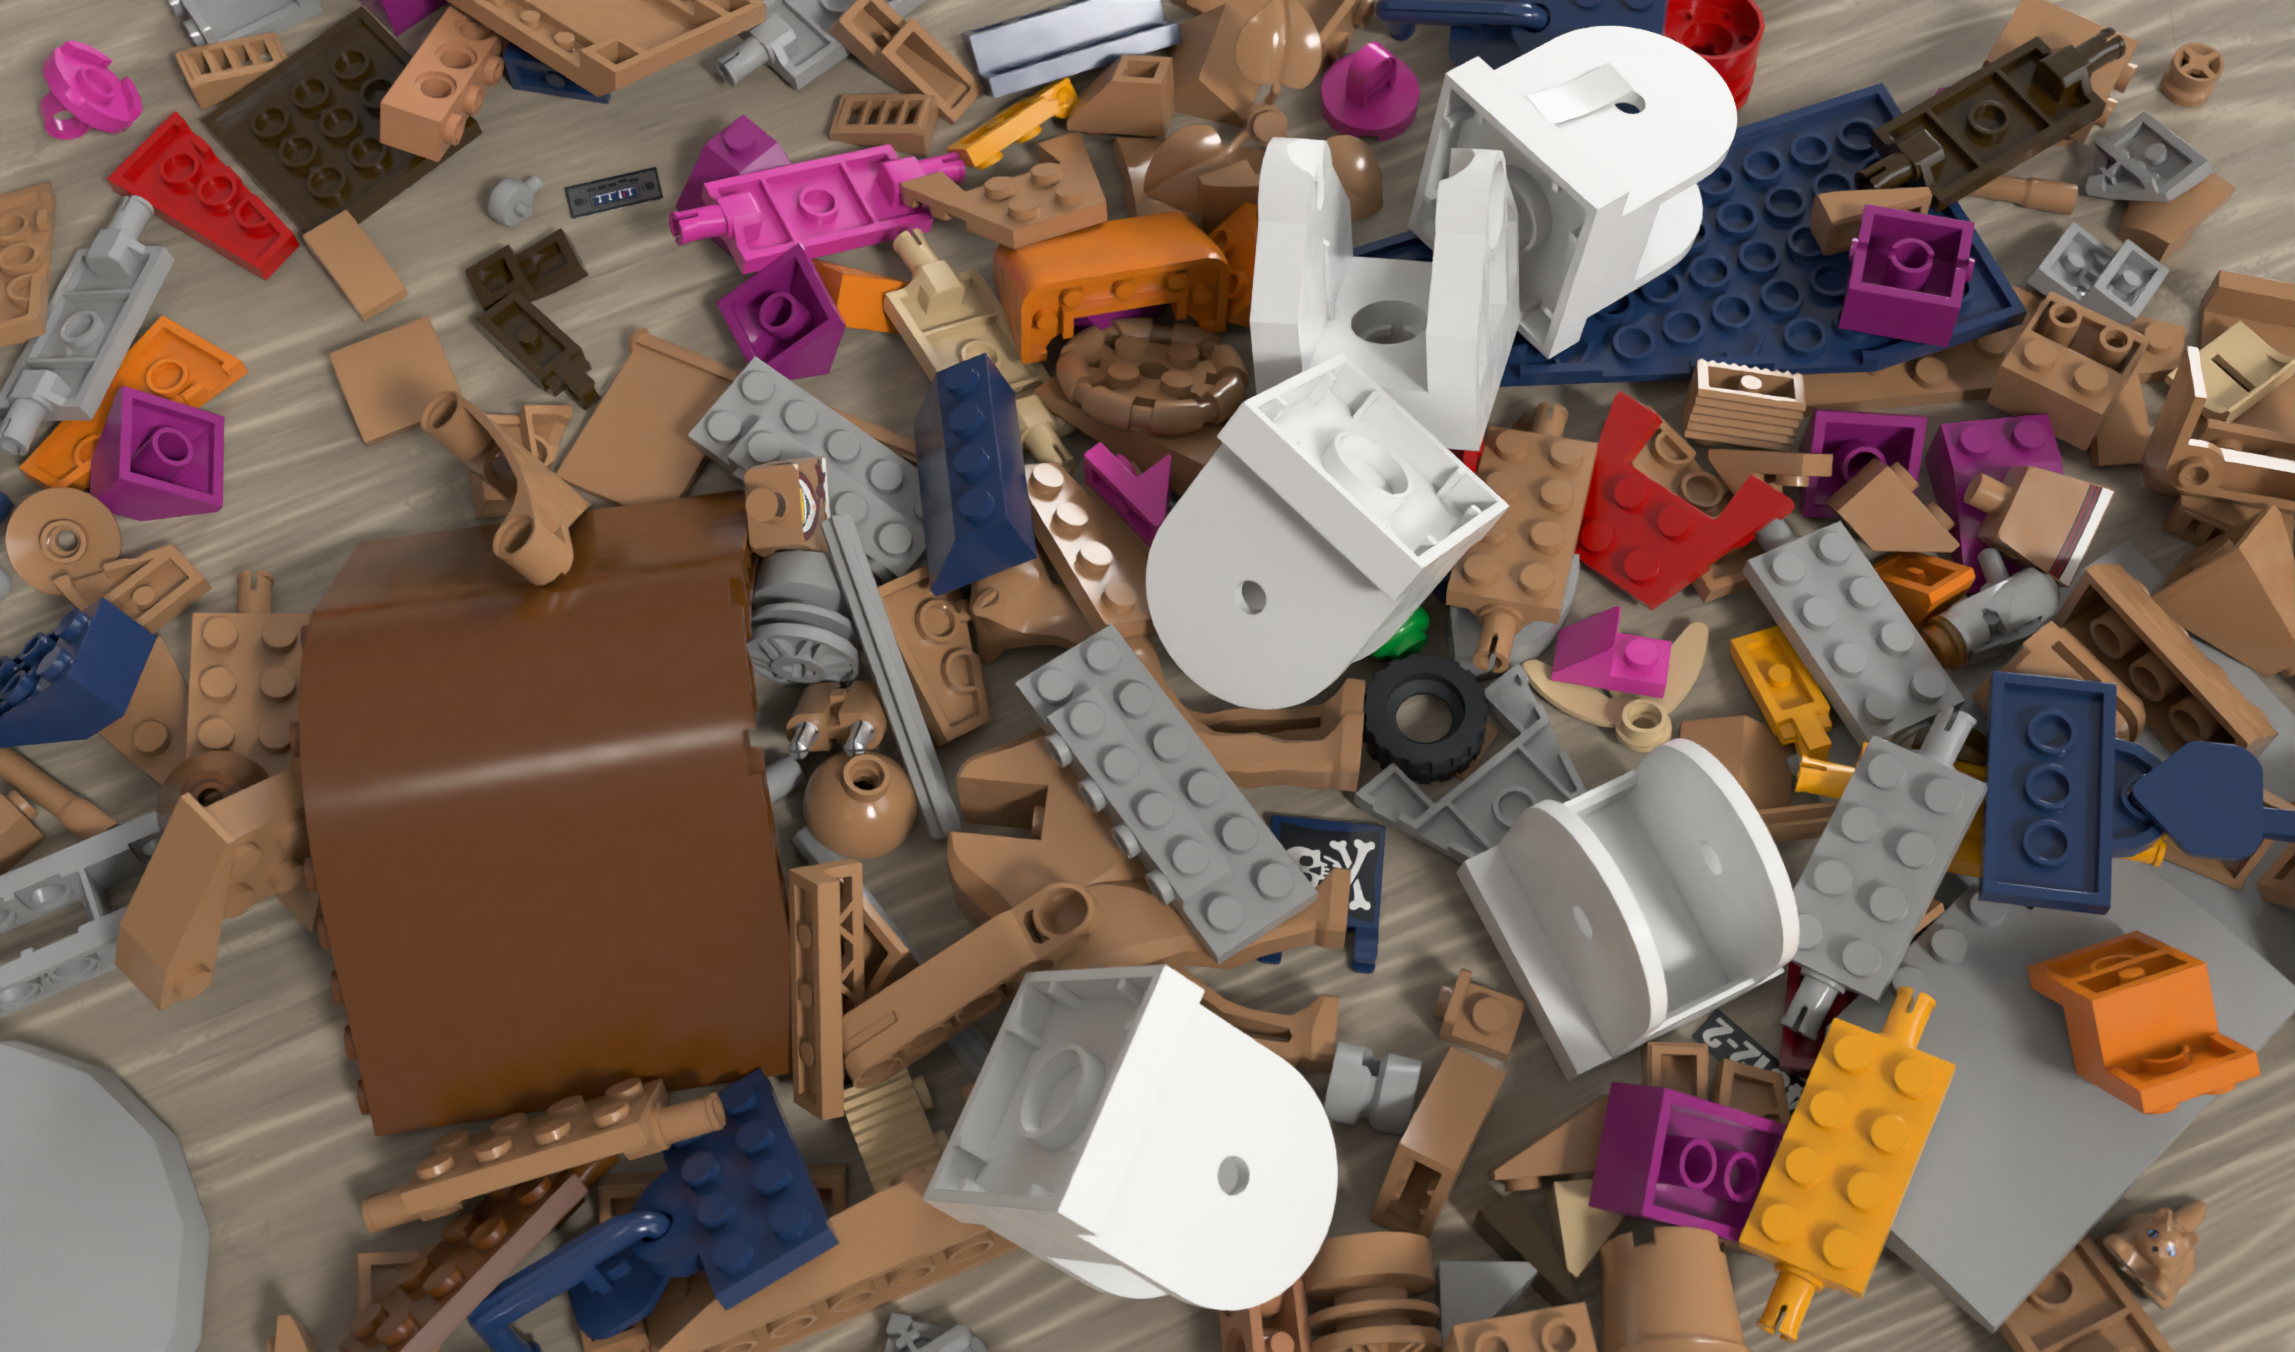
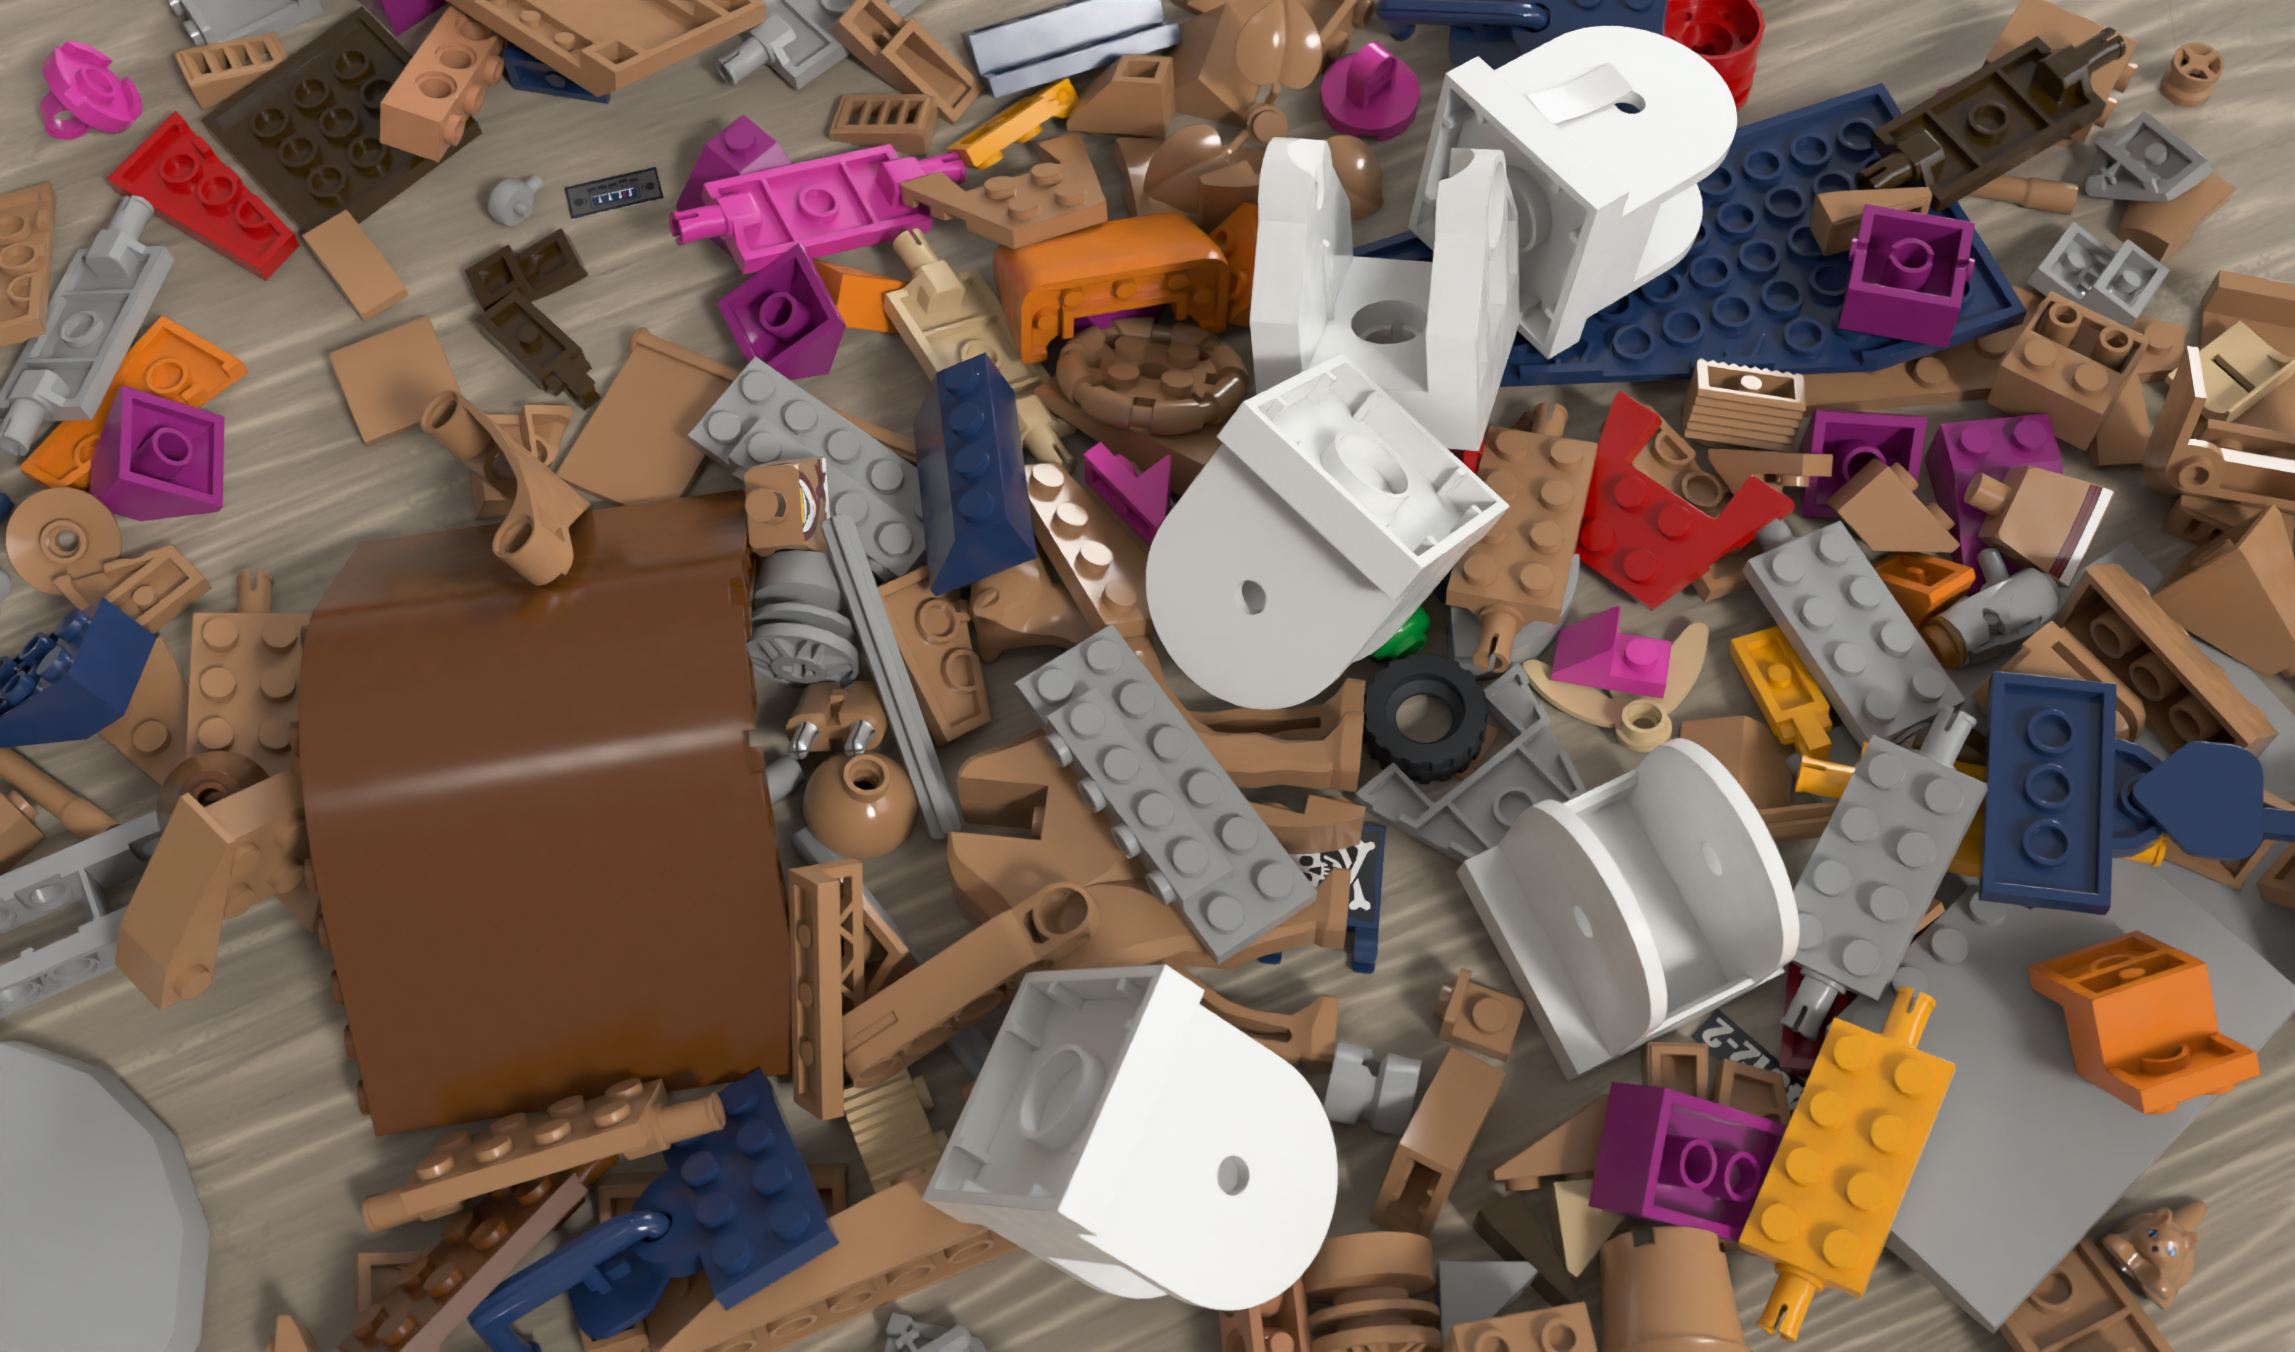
none -> medium nougat slope [1248,794,1366,854]

